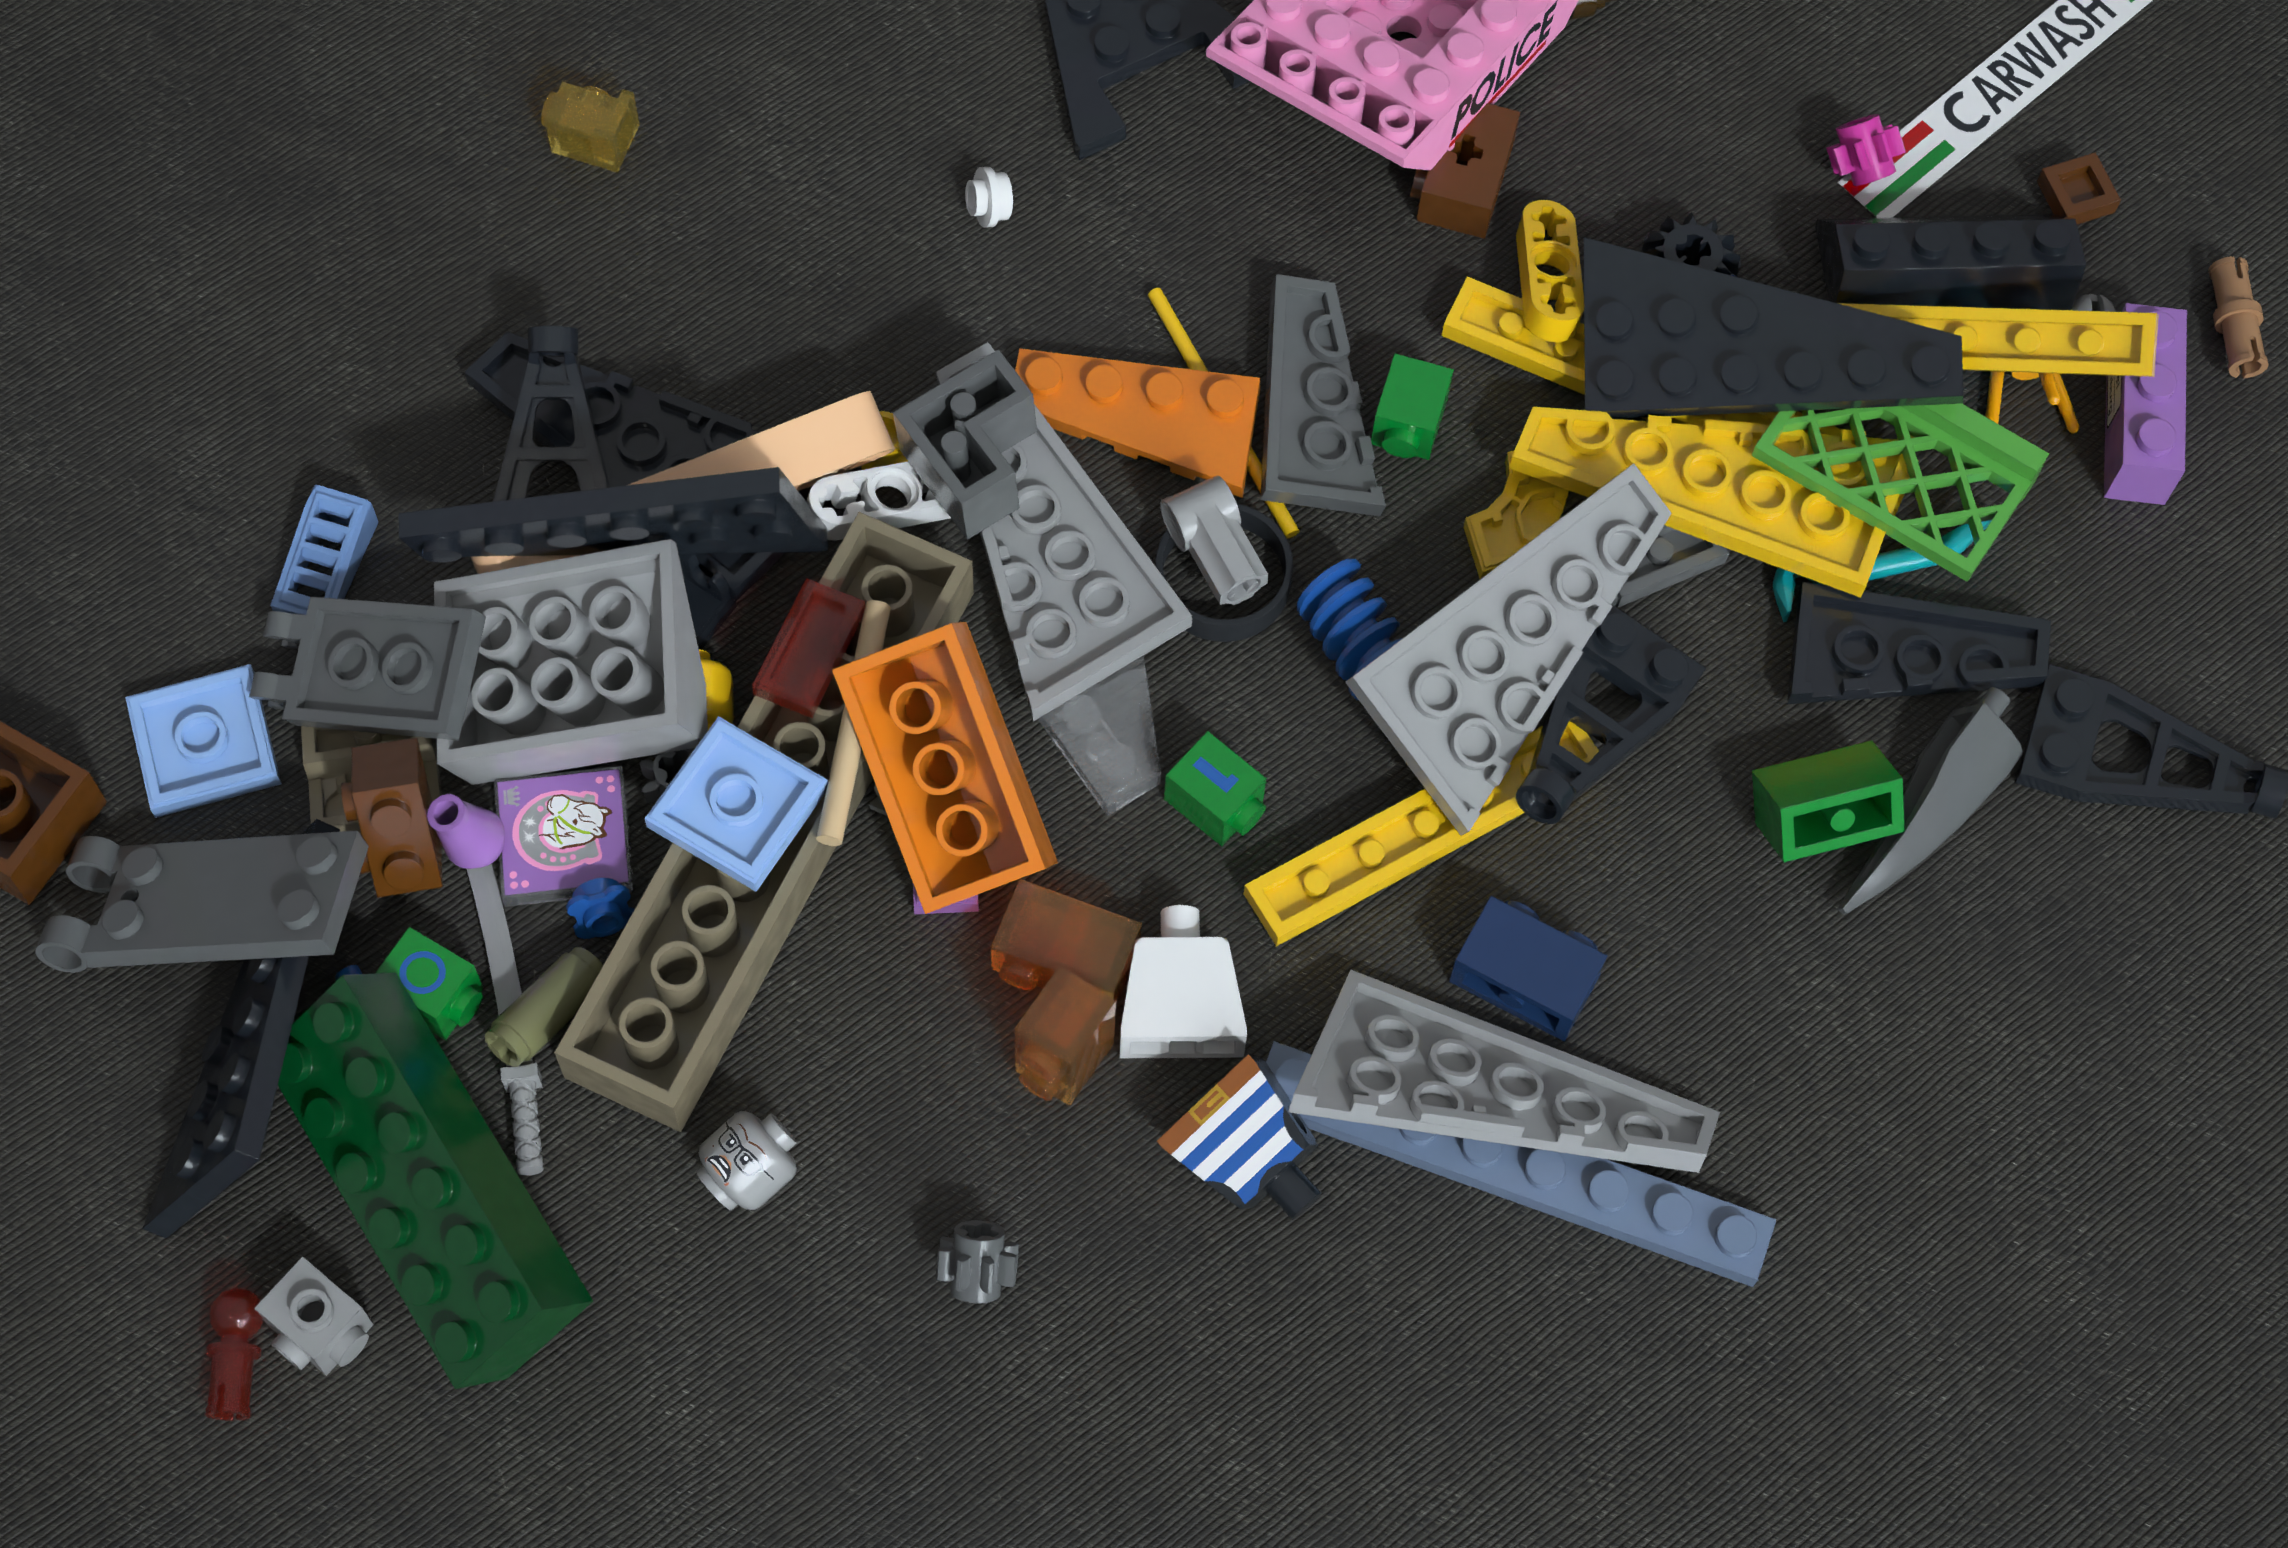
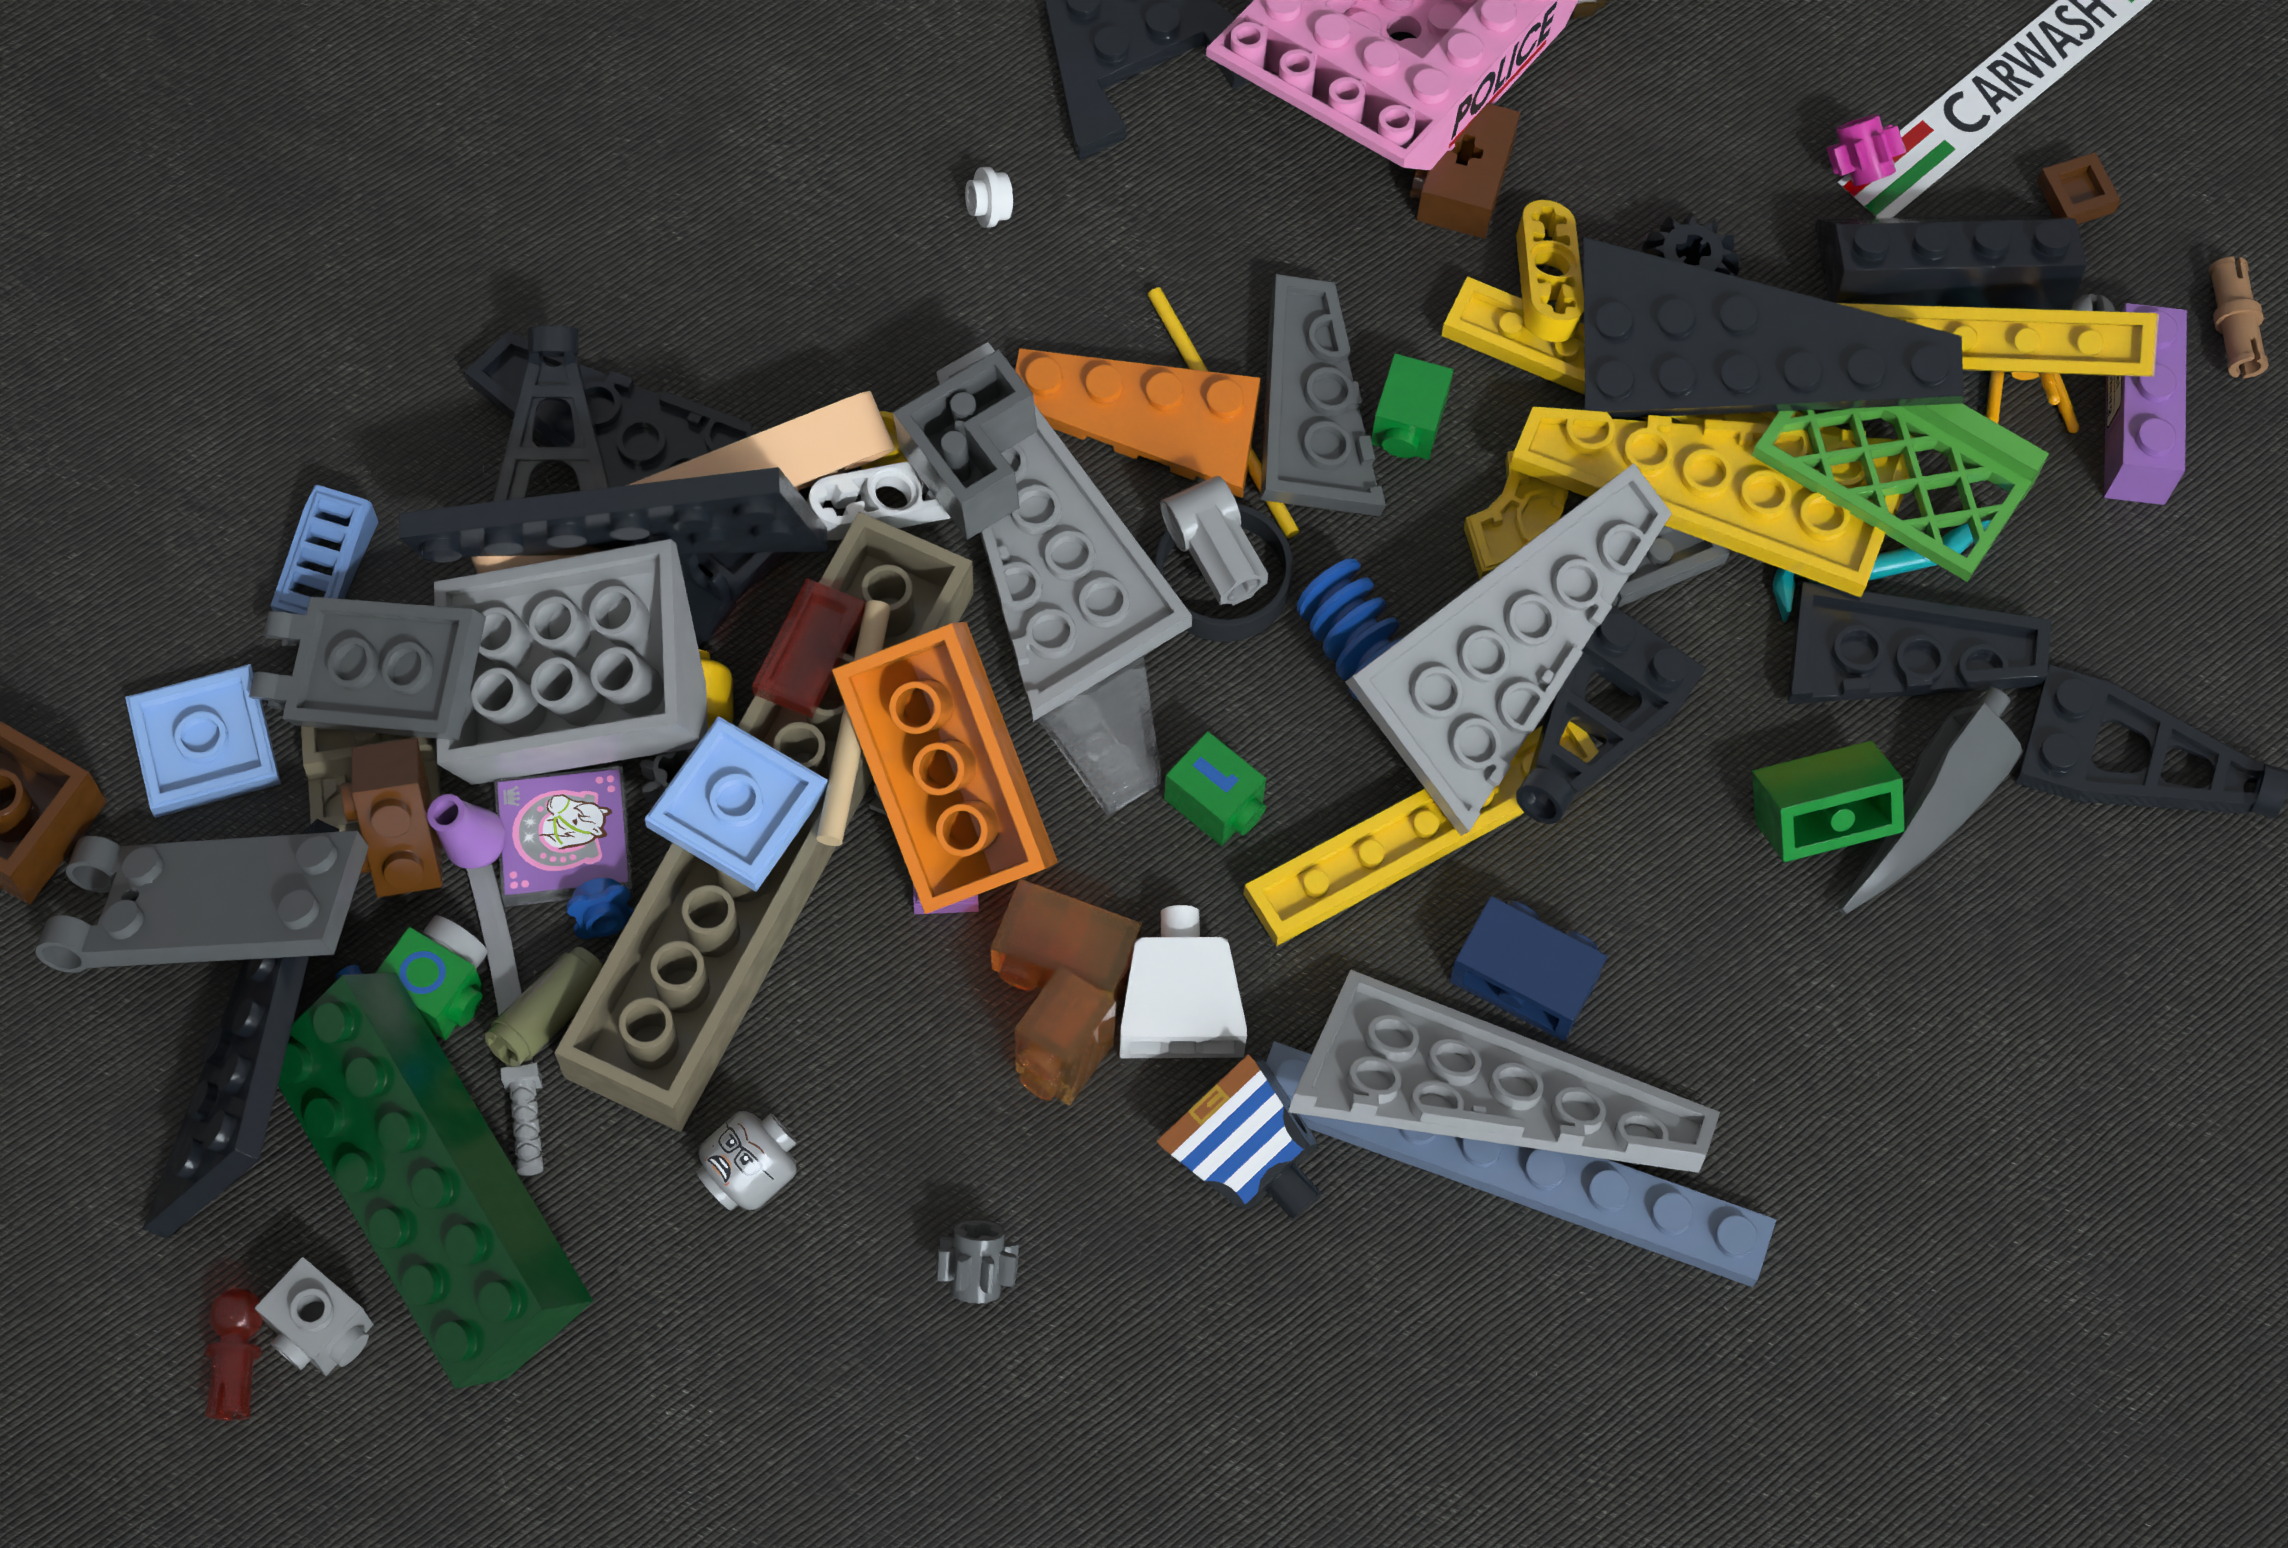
clear yellow brick [541,82,640,173] -> none
none -> light grey tile [421,915,488,969]

